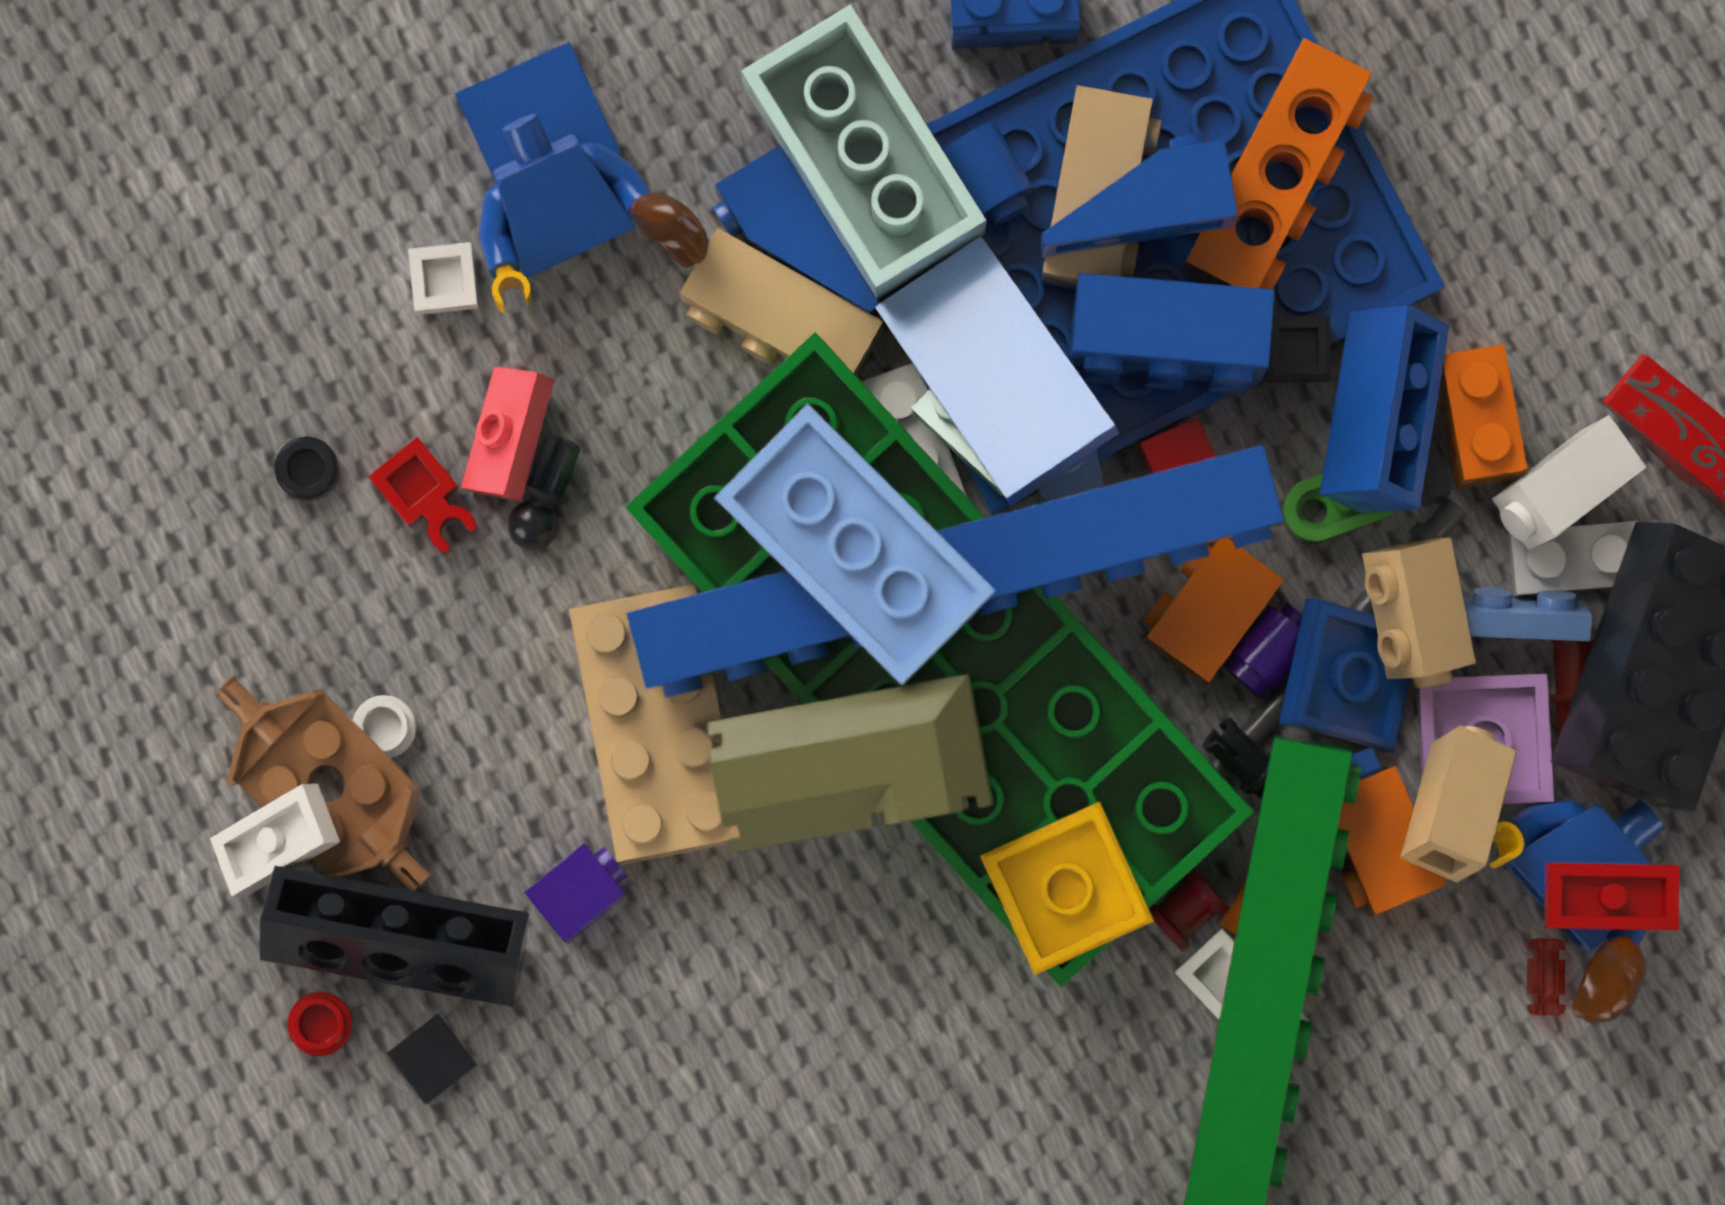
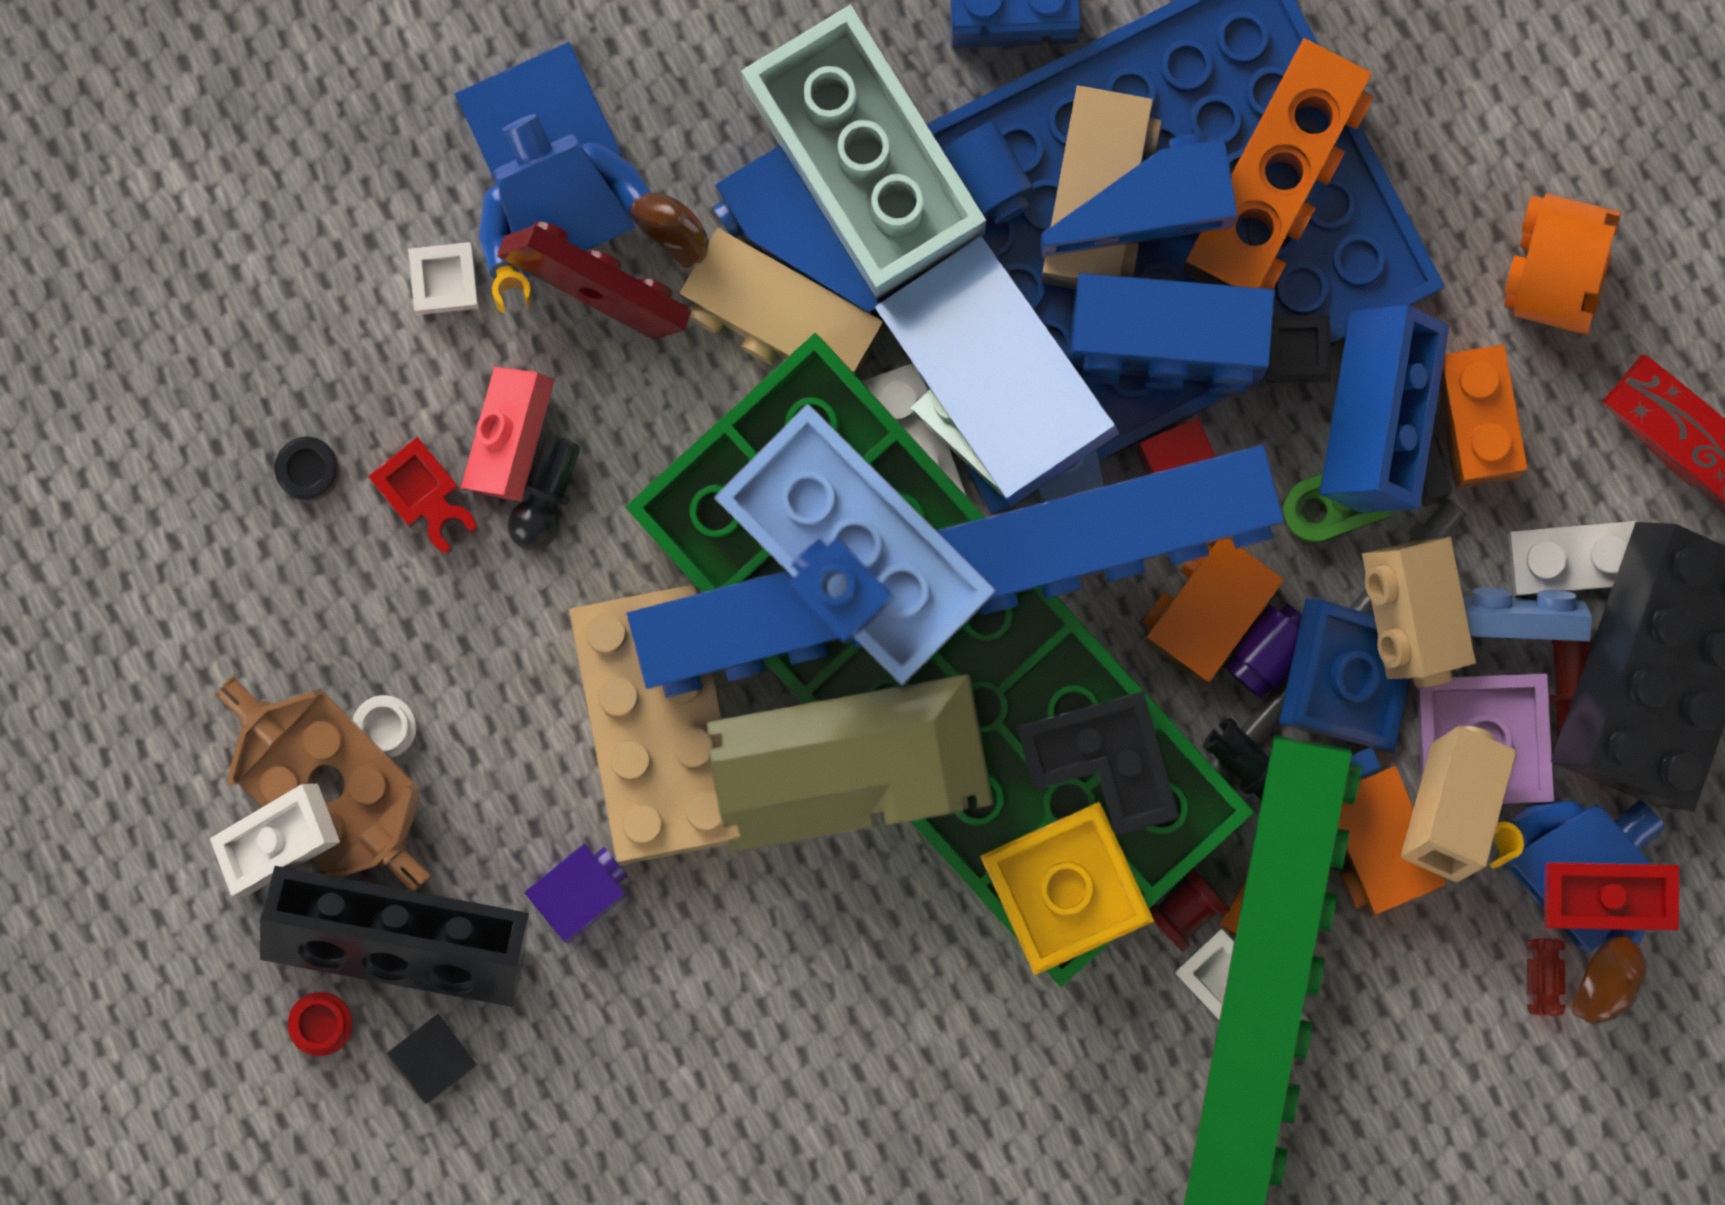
white brick [1491,415,1646,550] -> none
none -> dark red tile [497,222,692,340]
none -> blue brick [788,537,896,643]
none -> black plate [1017,691,1179,835]
none -> orange brick [1504,193,1622,335]

